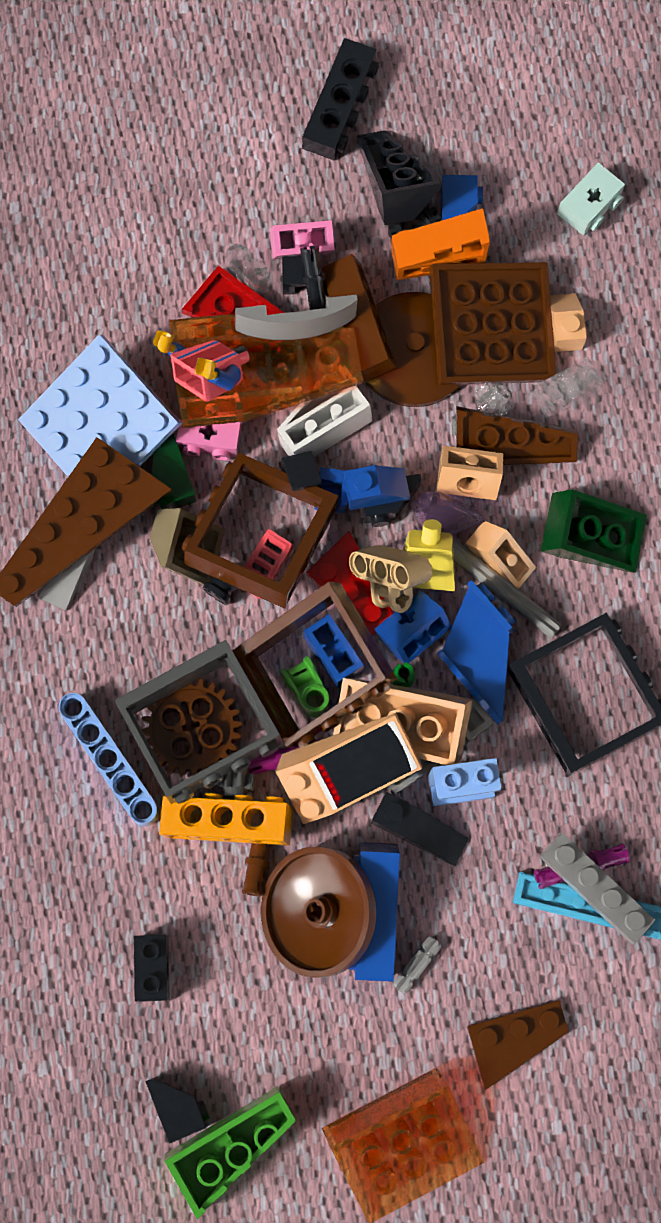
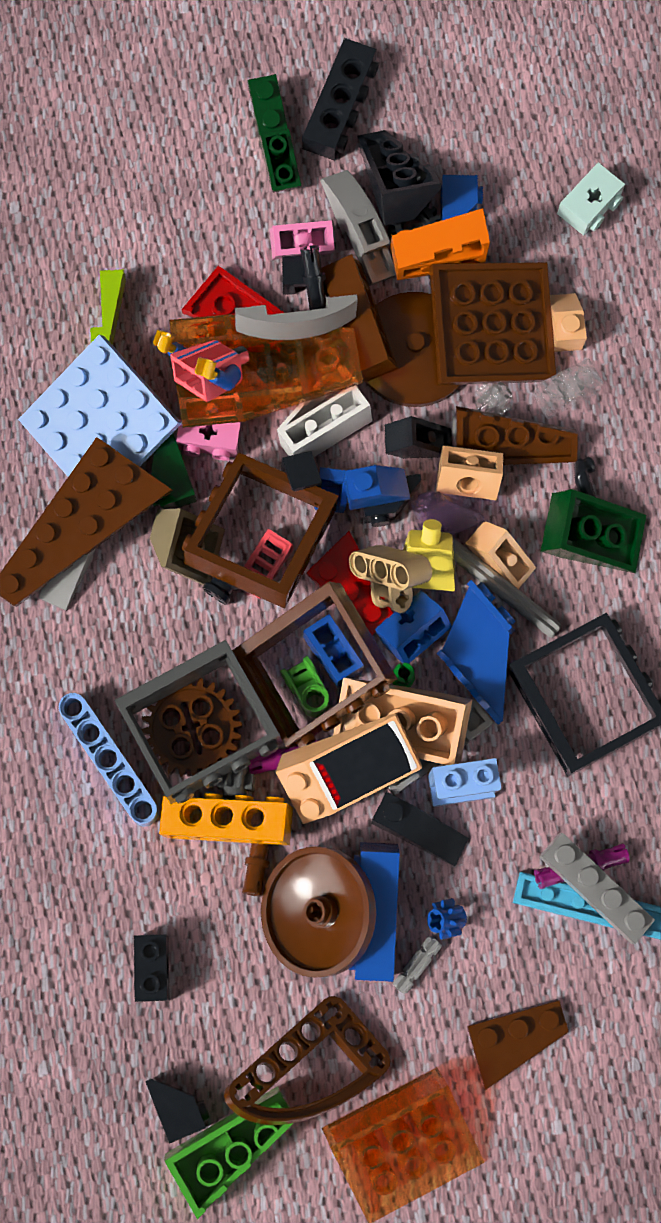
clear piece [226,244,271,296] -> none
none -> lime slope [90,269,126,345]
none -> reddish brown beam [224,996,391,1125]
none -> dark green slope [247,74,301,193]
none -> light grey slope [320,170,396,286]
none -> black slope [384,416,452,459]
none -> blue gear [427,898,467,940]
none -> black arm [574,457,596,497]

